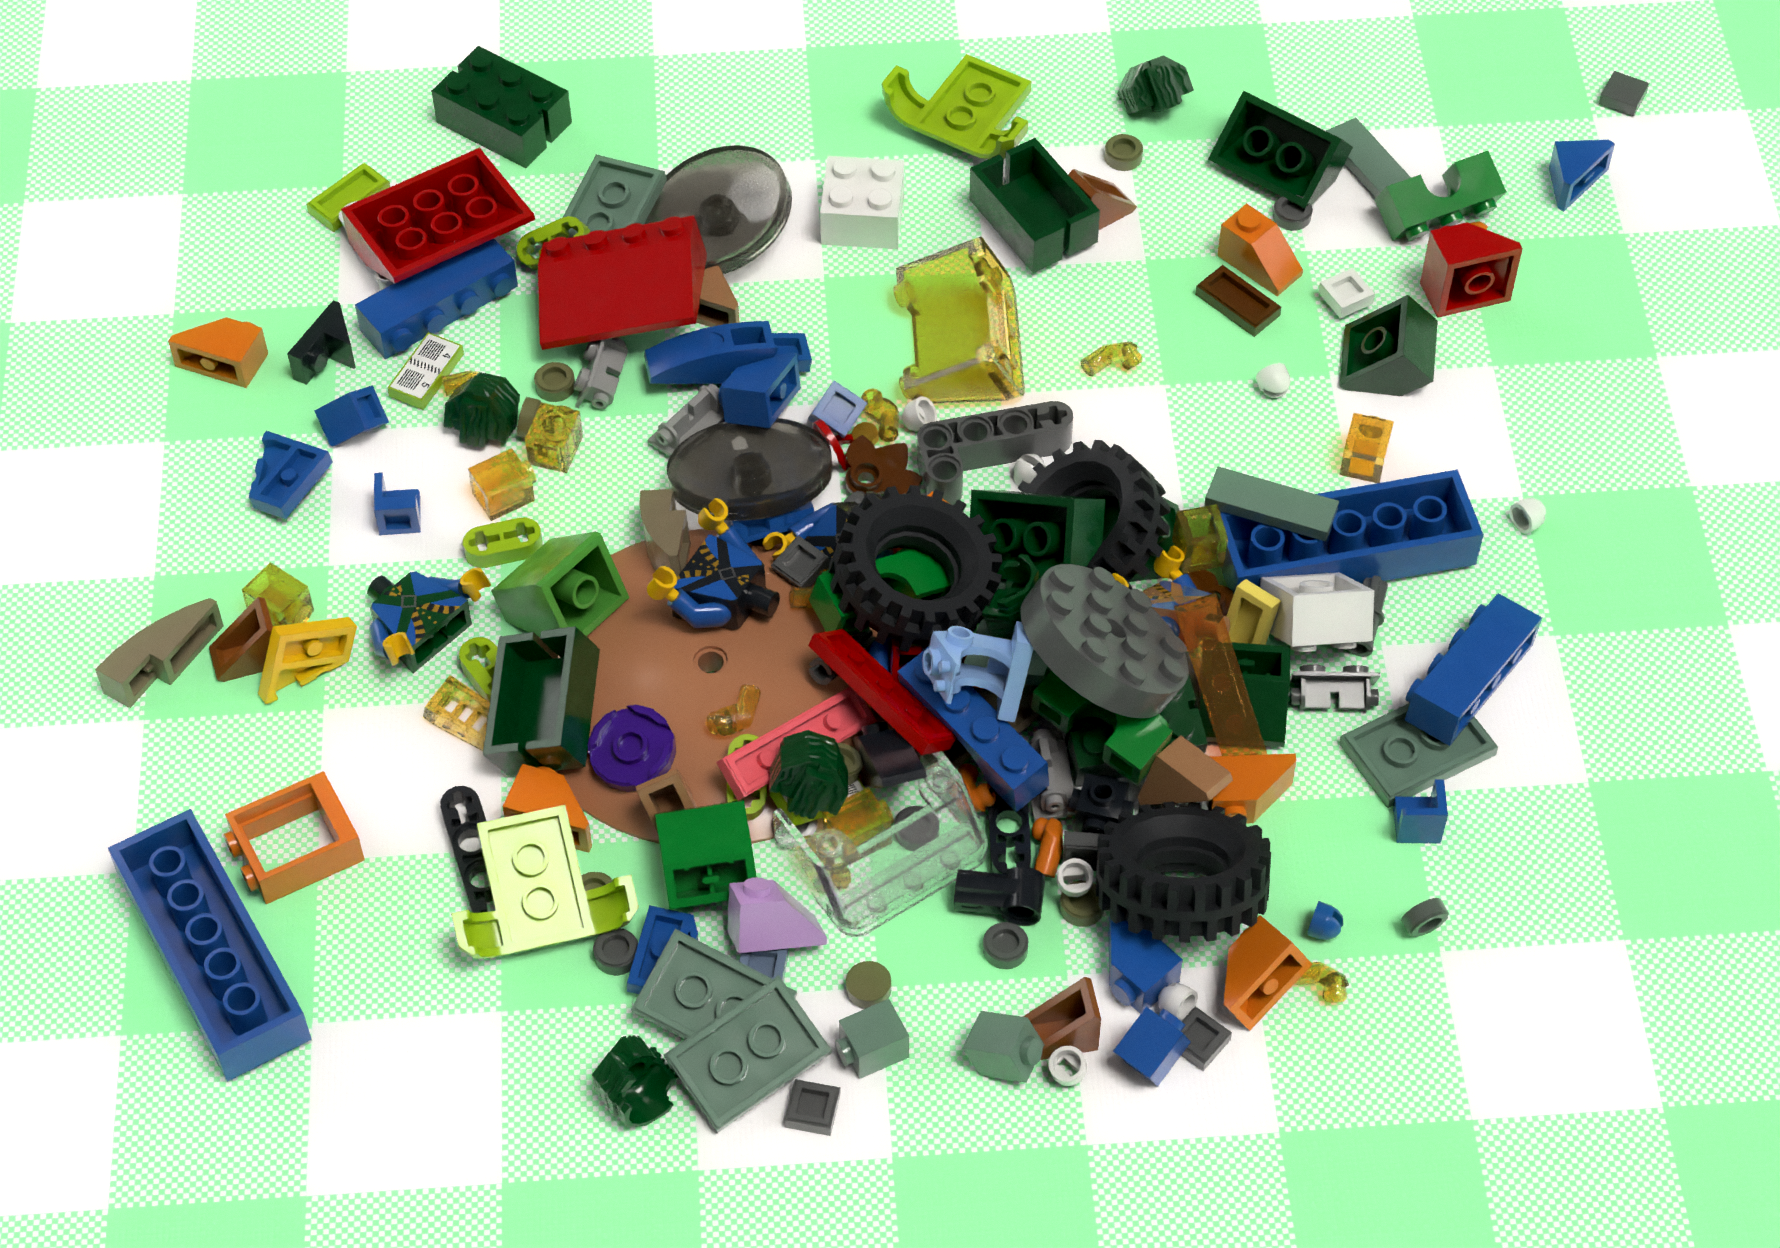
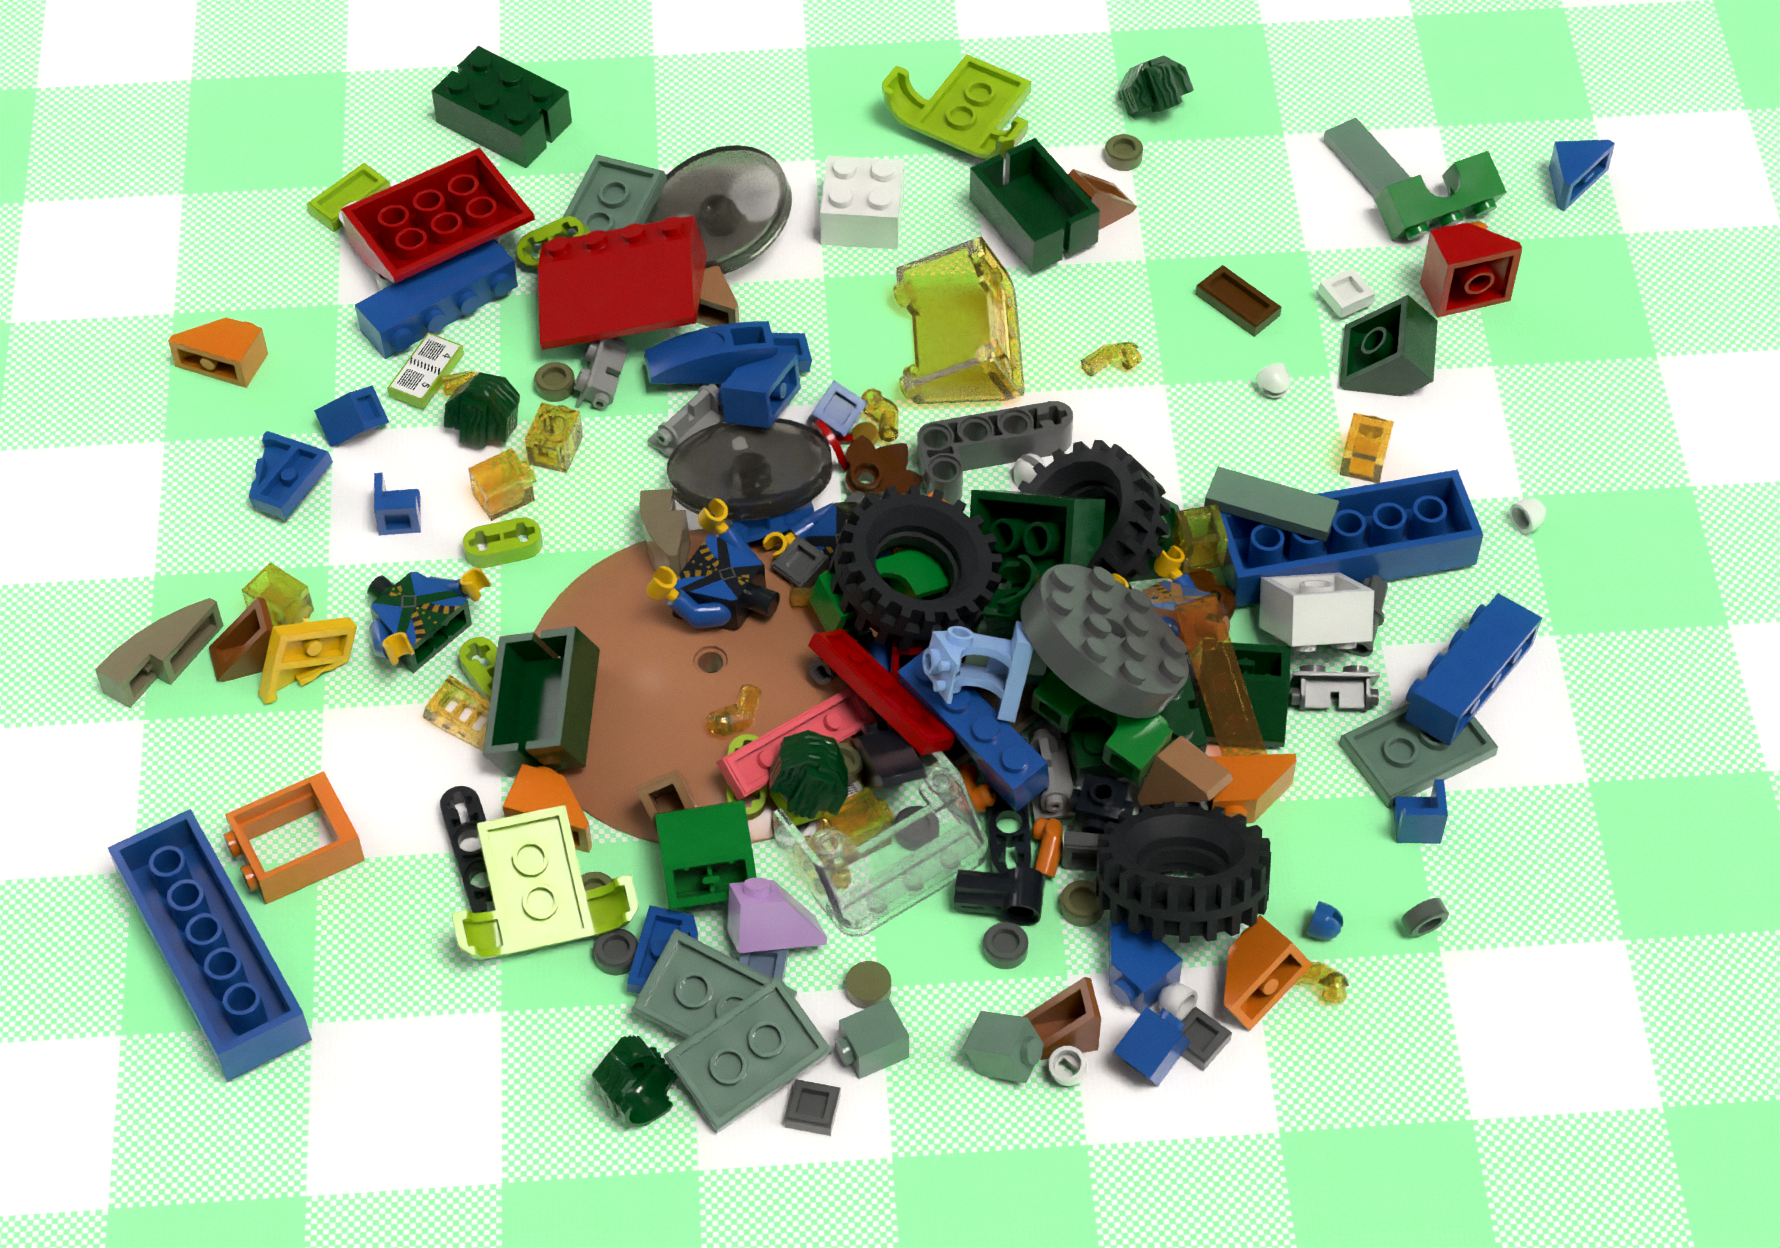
black slope [287,300,356,385] -> none
bright green slope [491,531,630,637] -> none
olive tile [517,397,543,440] -> none
dark purple tile [588,705,676,792] -> none
white hinge [902,396,938,431] -> none
white hinge [1057,858,1094,897] -> none
dark green slope [1208,90,1353,208] -> none
orange slope [1218,203,1303,296] -> none
light yellow tile [1220,579,1281,645] -> none
dark grey tile [1273,195,1313,231] -> none
dark grey tile [1599,71,1650,116] -> none

